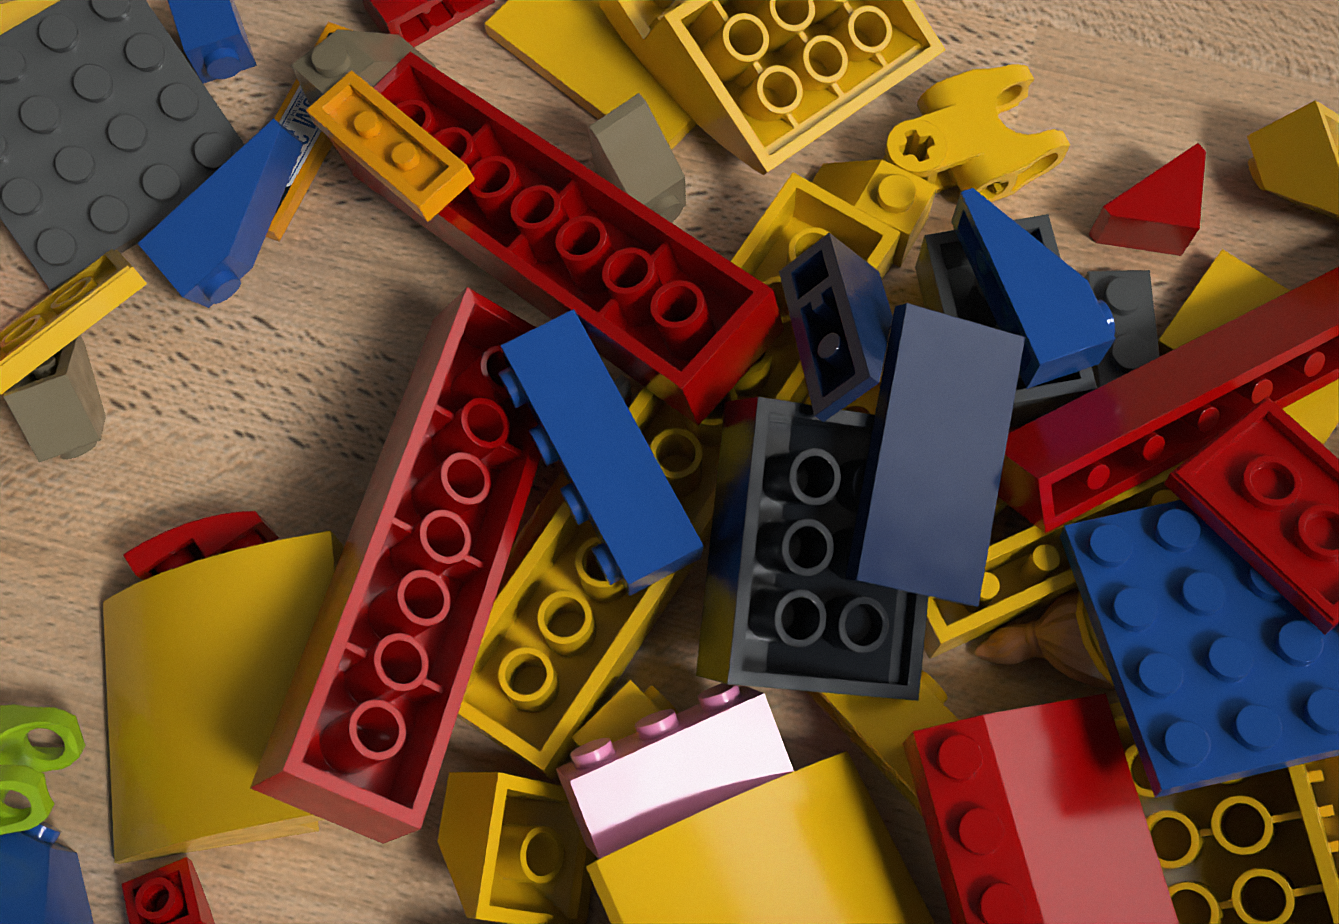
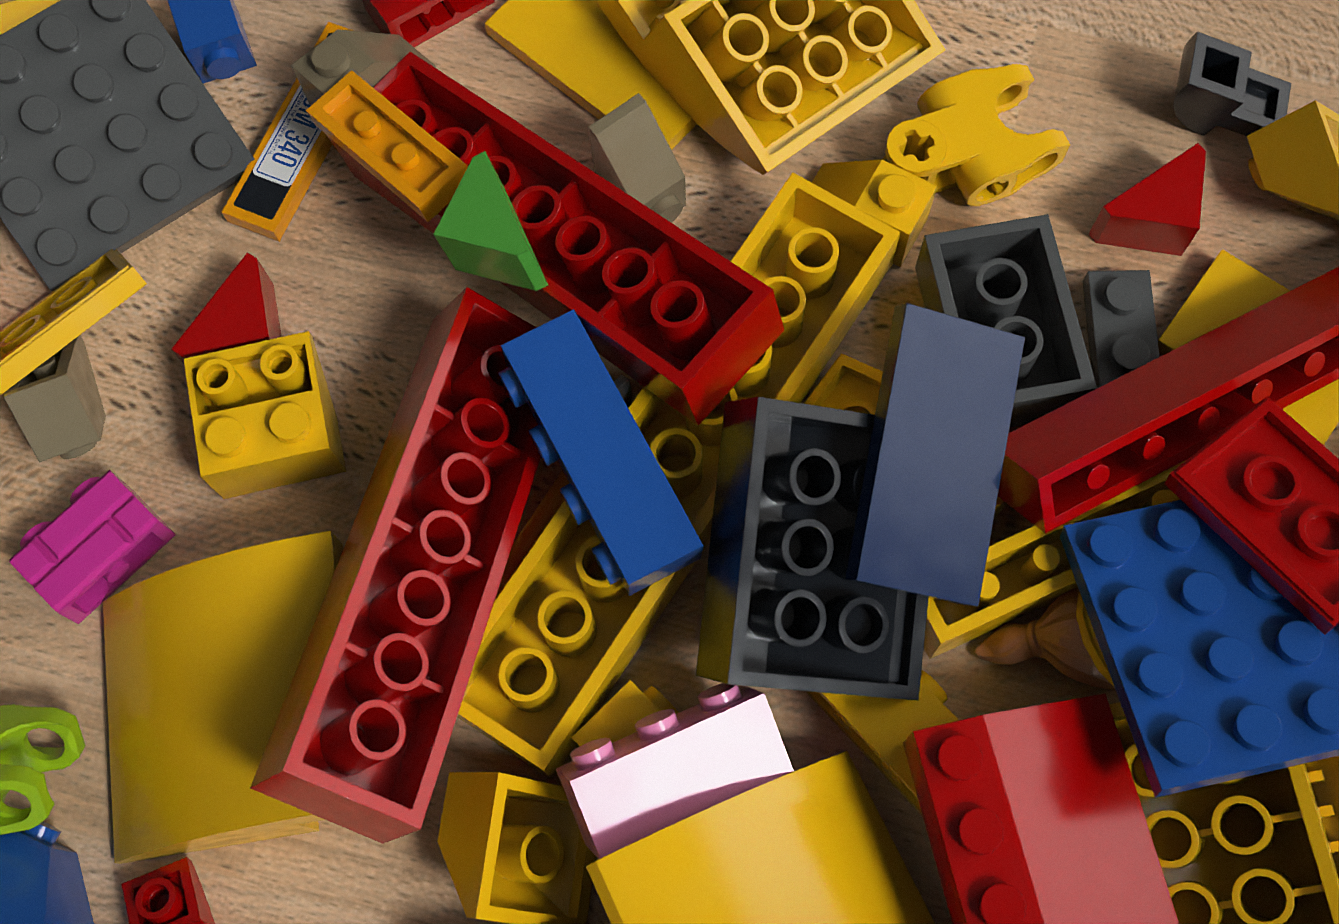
red slope [123,511,279,580] -> none
blue slope [137,118,303,308] -> none
dark blue slope [779,233,893,422] -> none
blue slope [951,188,1115,389] -> none
none -> dark pink brick [9,470,176,624]
none -> red slope [171,252,282,364]
none -> yellow slope [184,331,346,499]
none -> bright green slope [433,151,548,291]
none -> black brick [1174,32,1291,136]

